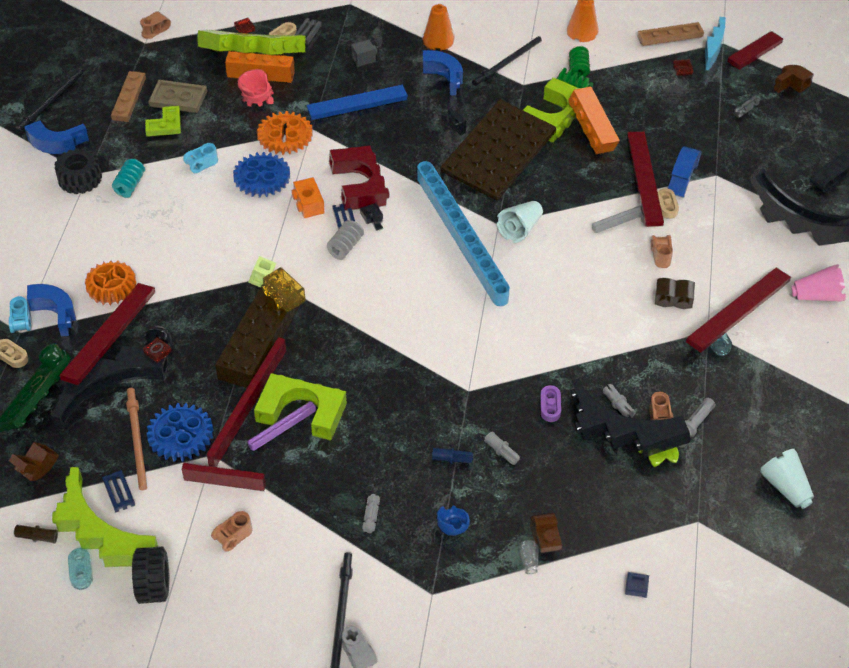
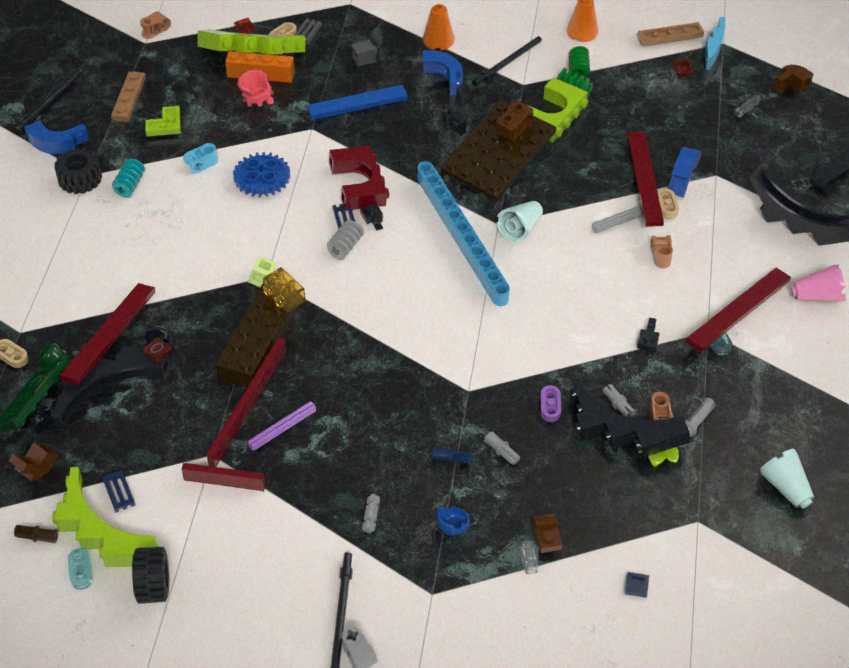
medium azure piece [9,296,31,333] -> none
blue arch [27,284,76,337] -> none
orange gear [85,260,137,306] -> none
nougat bar [126,388,147,491] -> none
blue gear [147,403,213,462] -> none
dark tan plate [149,80,207,113] -> none
nougat piece [211,511,252,552] -> none
lime arch [254,373,347,440] -> none
orange gear [257,111,313,155] -> none
orange brick [291,177,325,218] -> none
orange brick [568,87,620,154] -> none
dark brown brick [655,278,695,309] -> none
dark red tile [727,31,784,70] -> none
none -> reddish brown brick [496,100,534,142]
none -> black plate [637,317,660,352]

